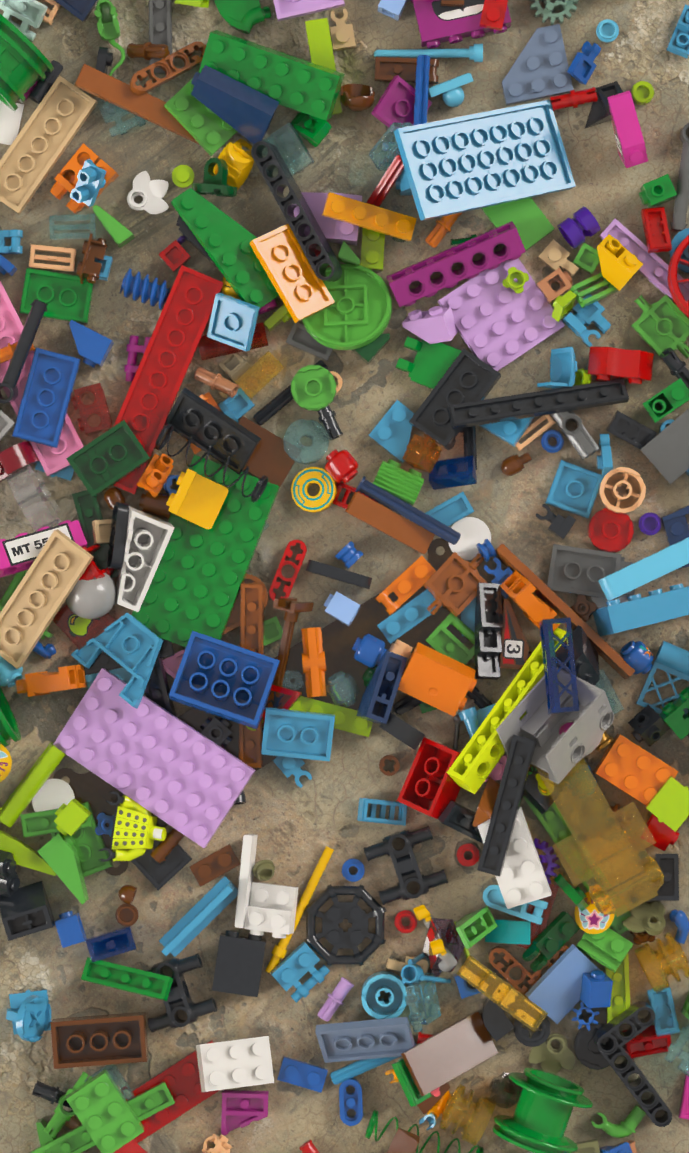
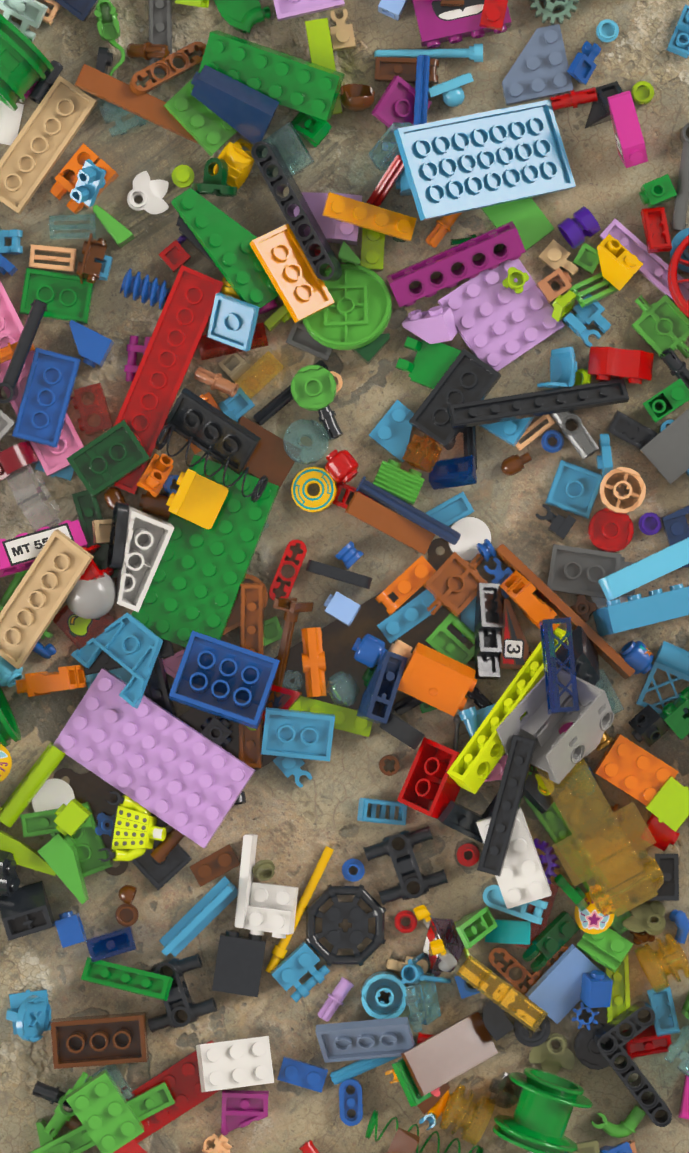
dark orange slope [472,777,500,827] -> none

